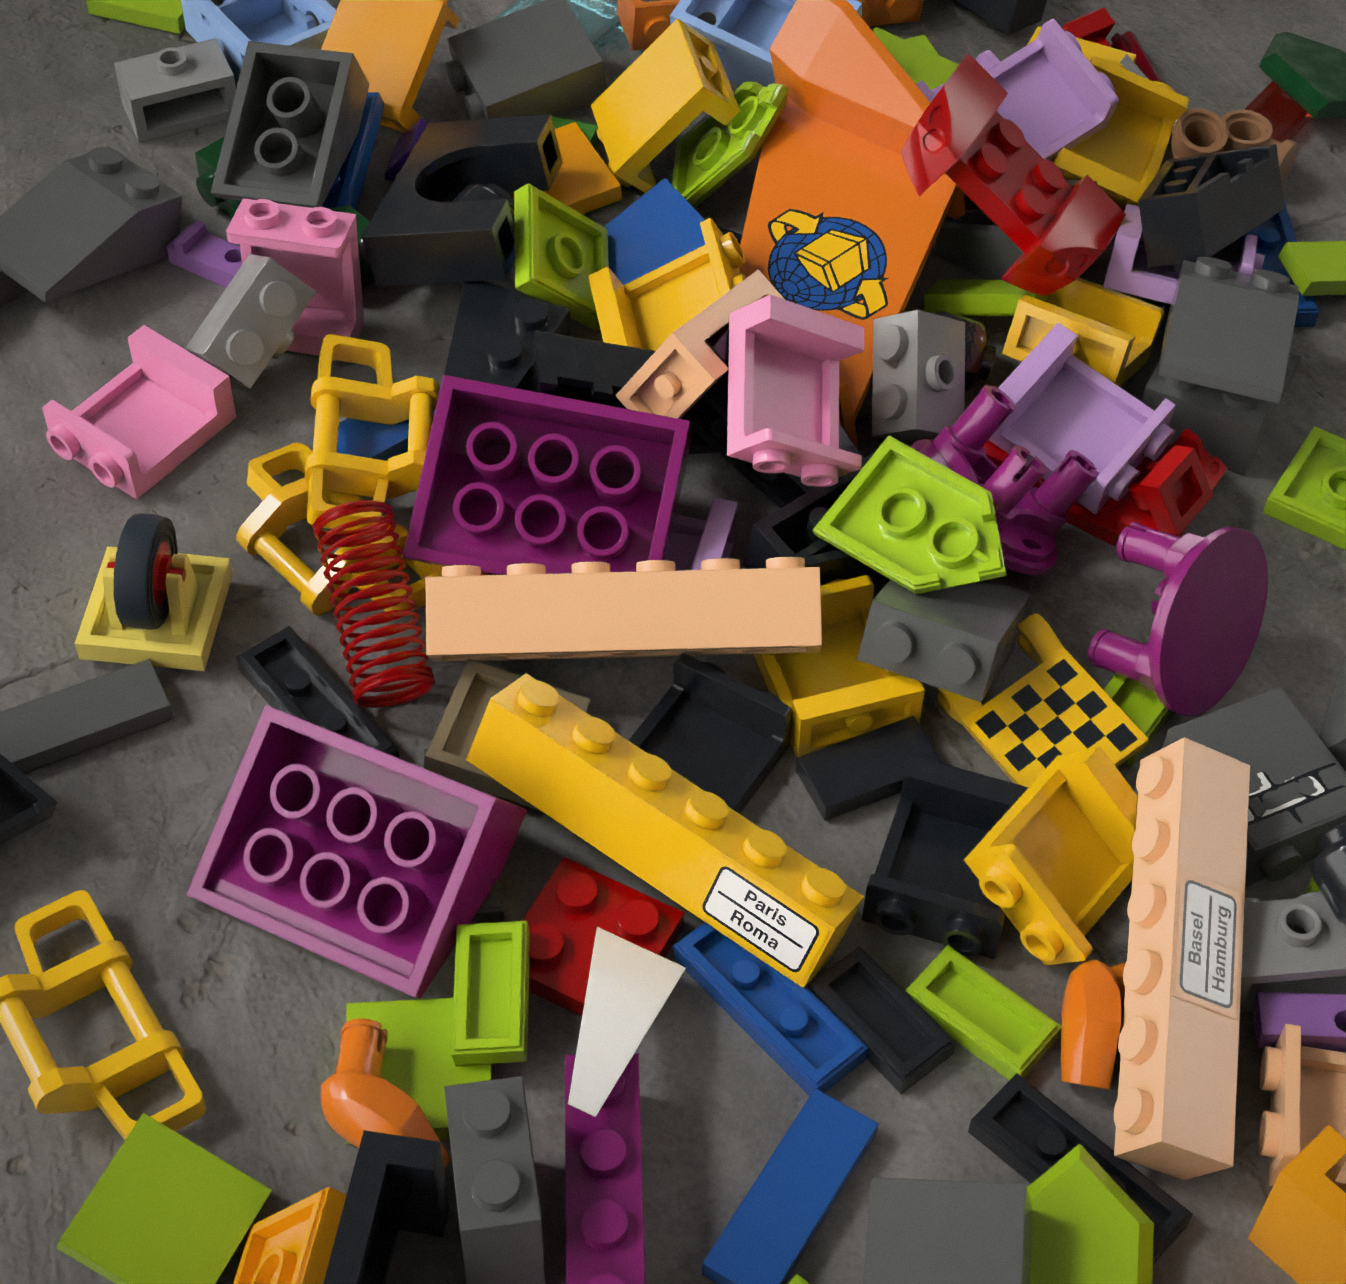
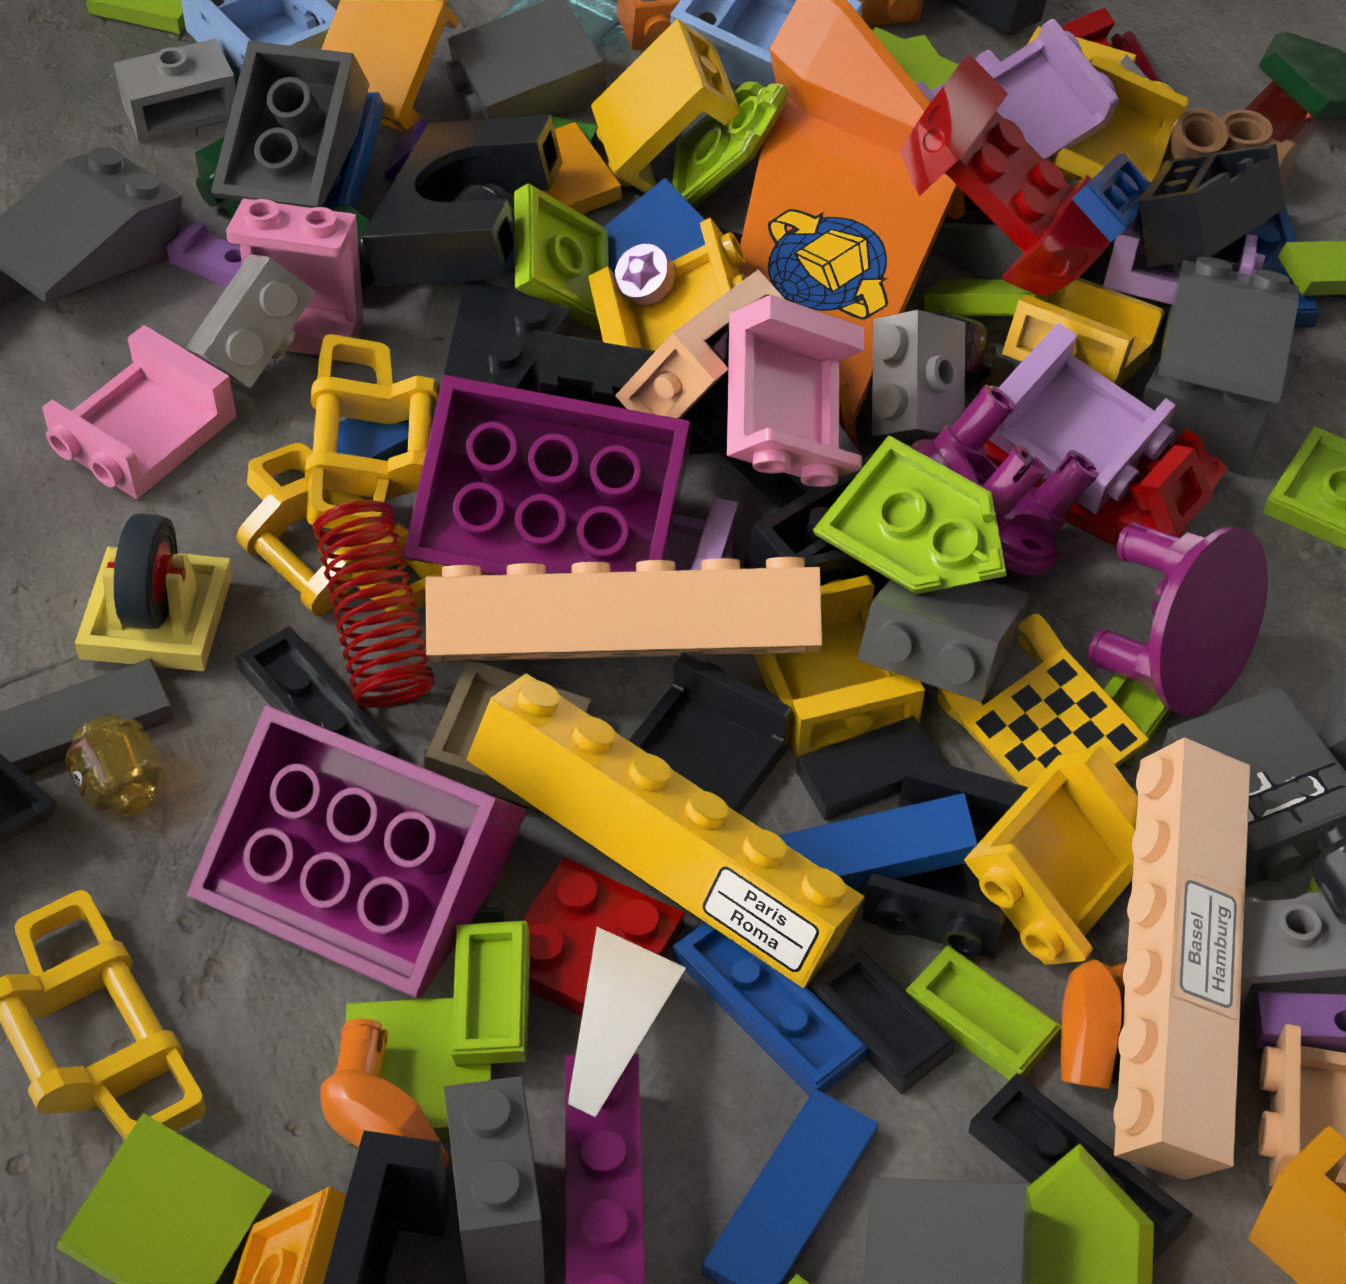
none -> clear yellow head [64,714,166,817]
none -> tile [615,244,675,305]
none -> blue tile [778,793,977,889]
none -> blue tile [1072,152,1150,242]

